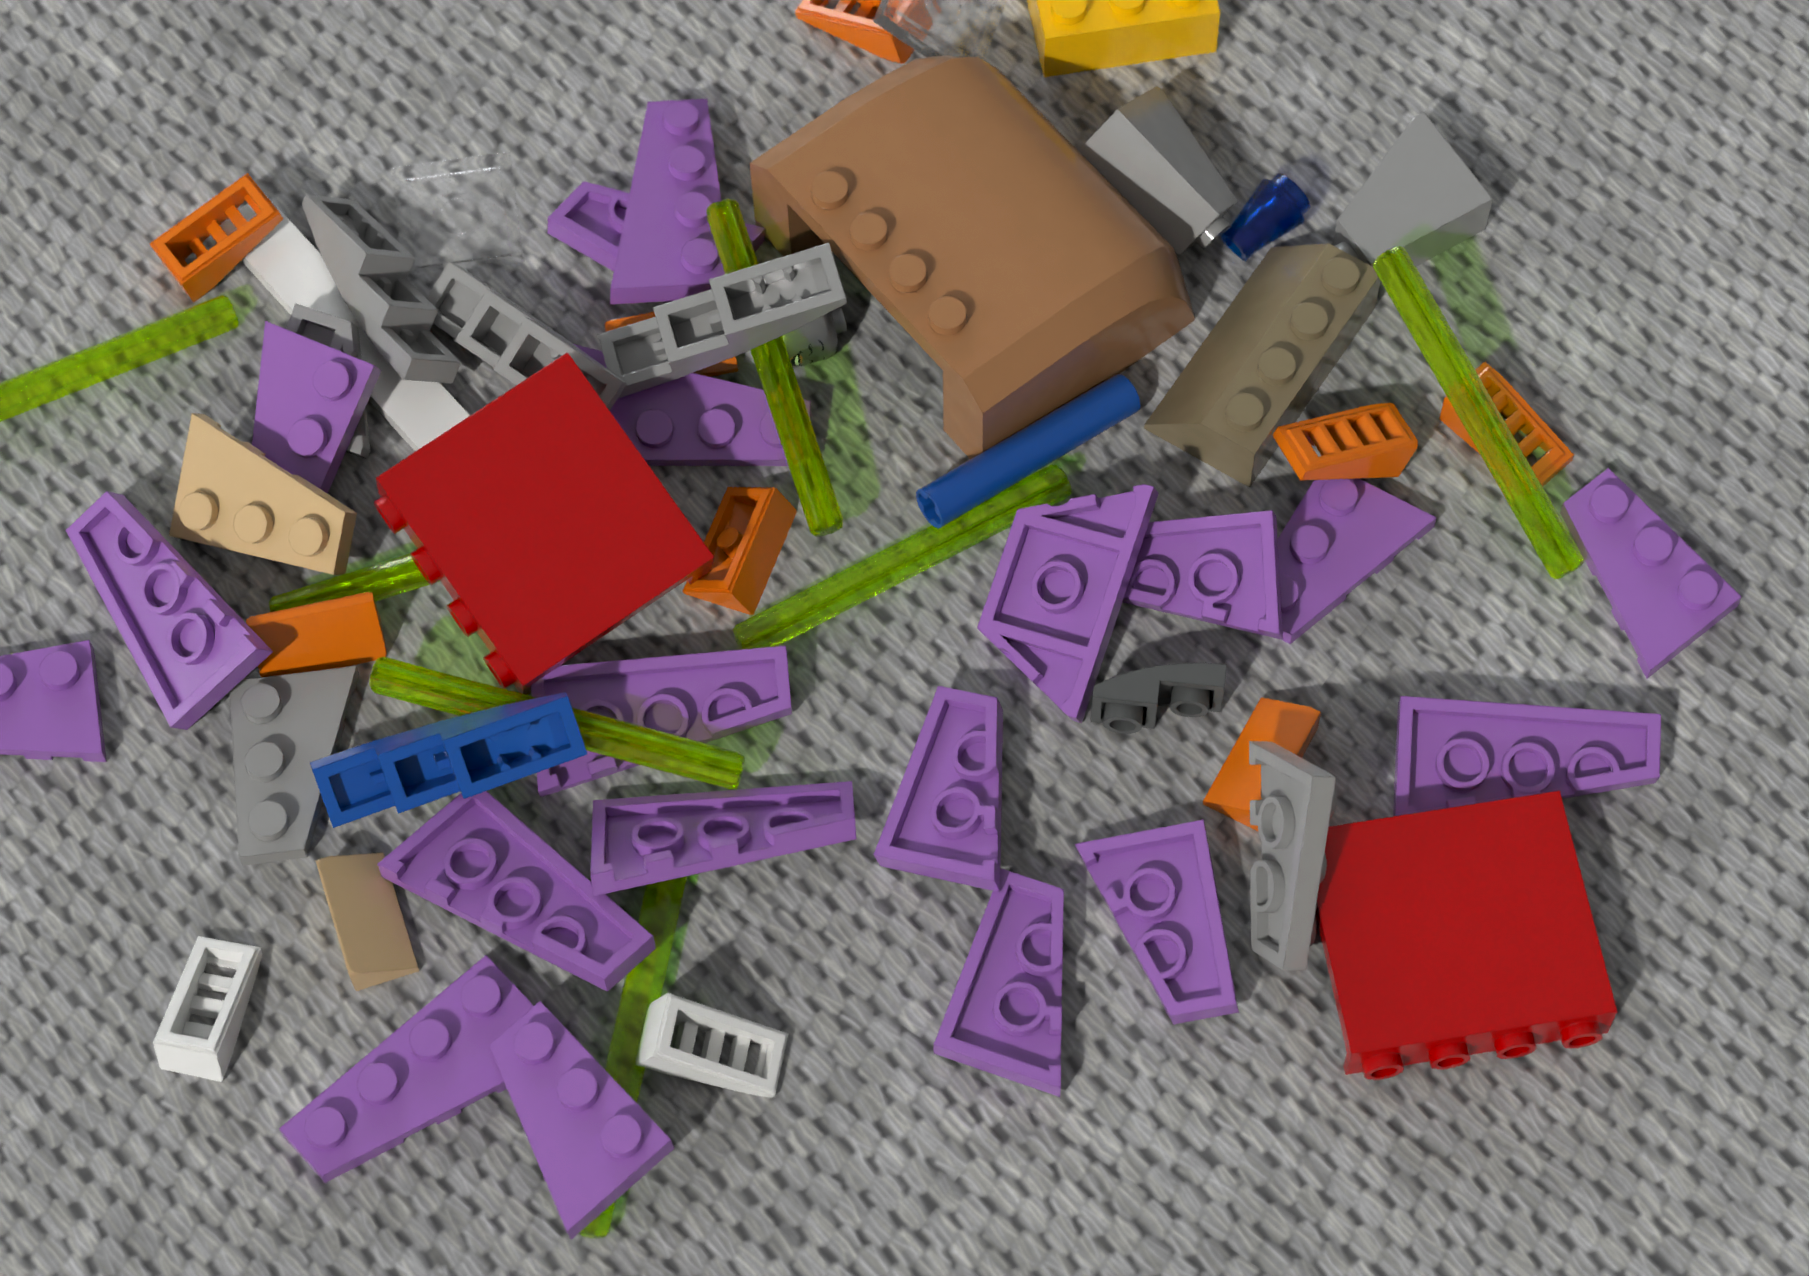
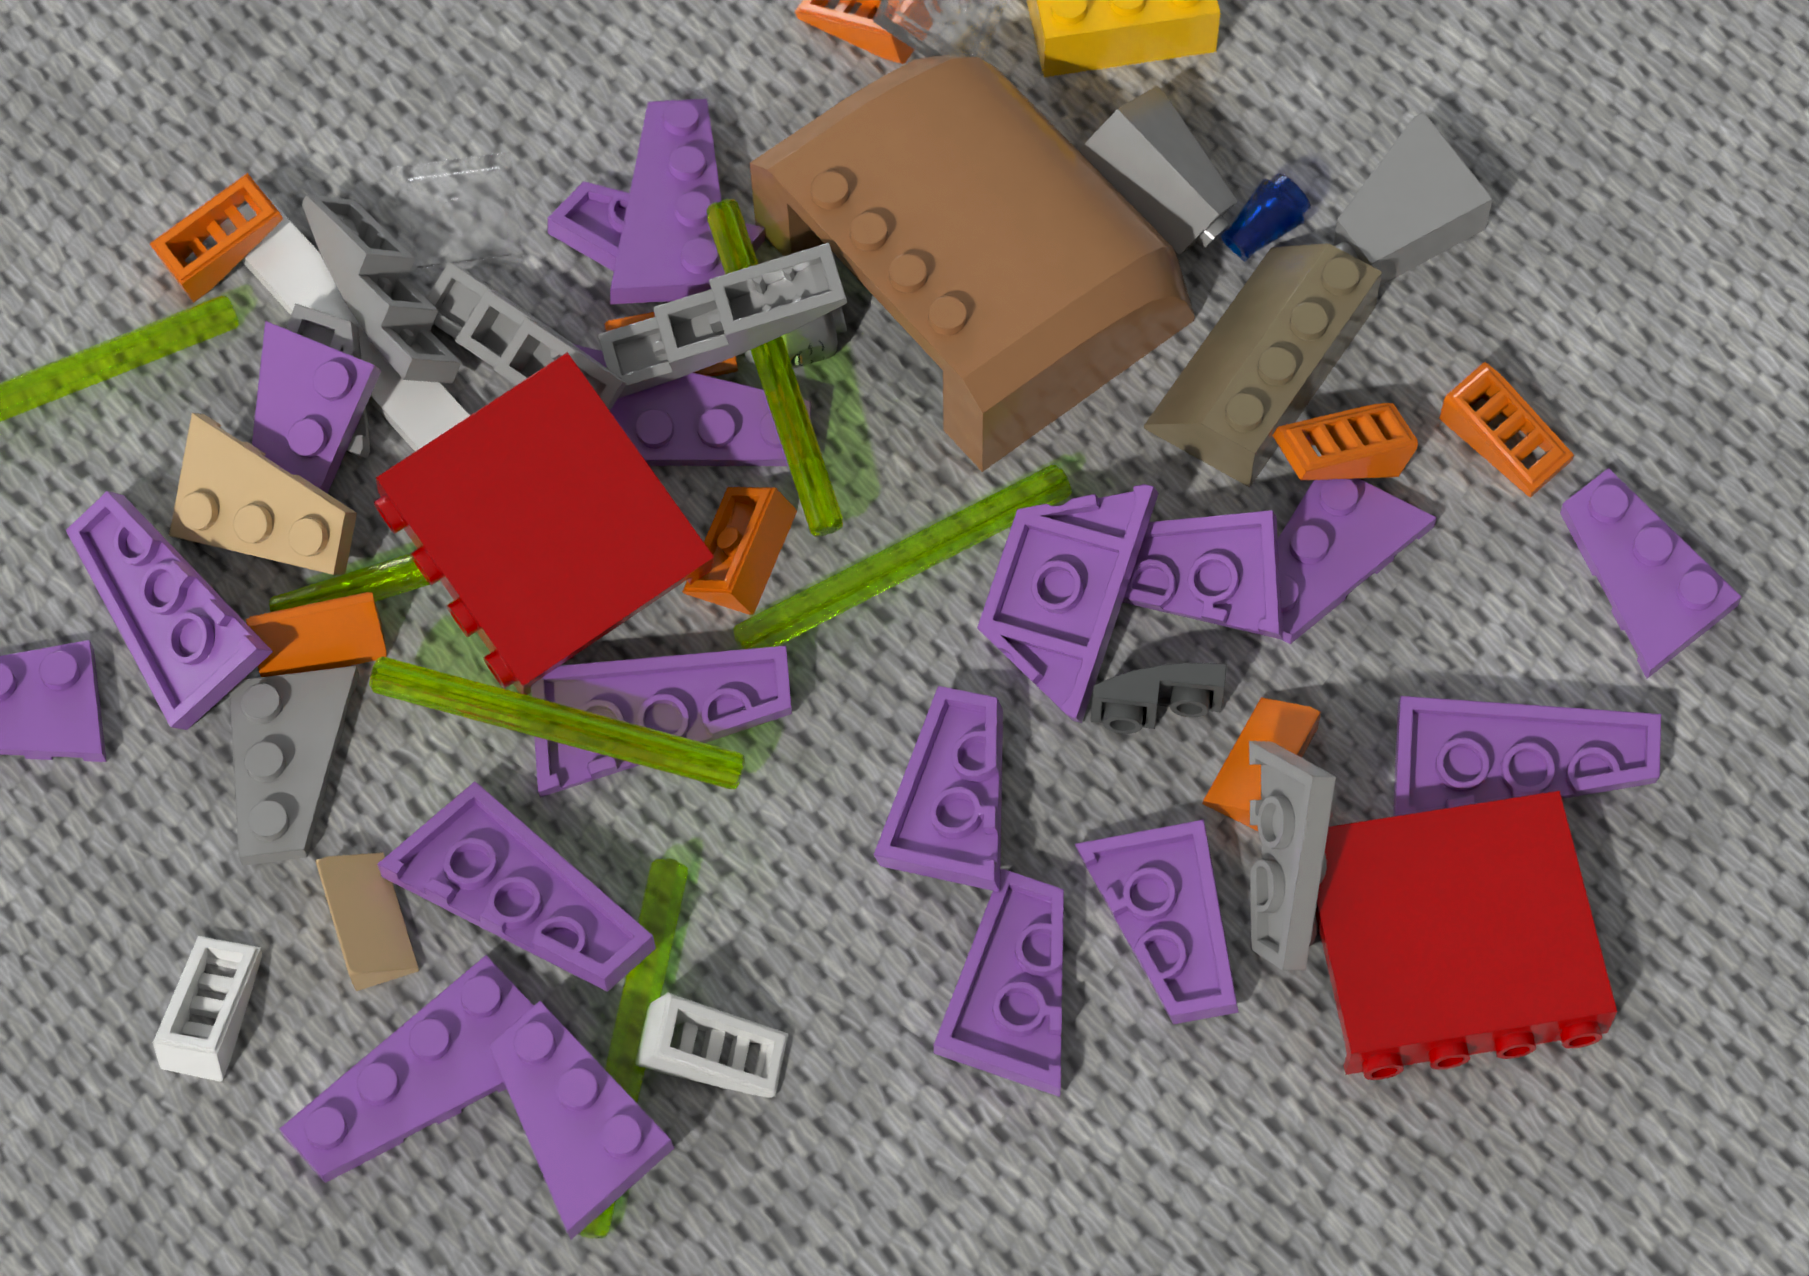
blue slope [310,692,587,828] -> none
medium lavender wing [590,781,856,896] -> none
blue piece [916,374,1141,528] -> none
clear neon green axle [1373,246,1584,579] -> none

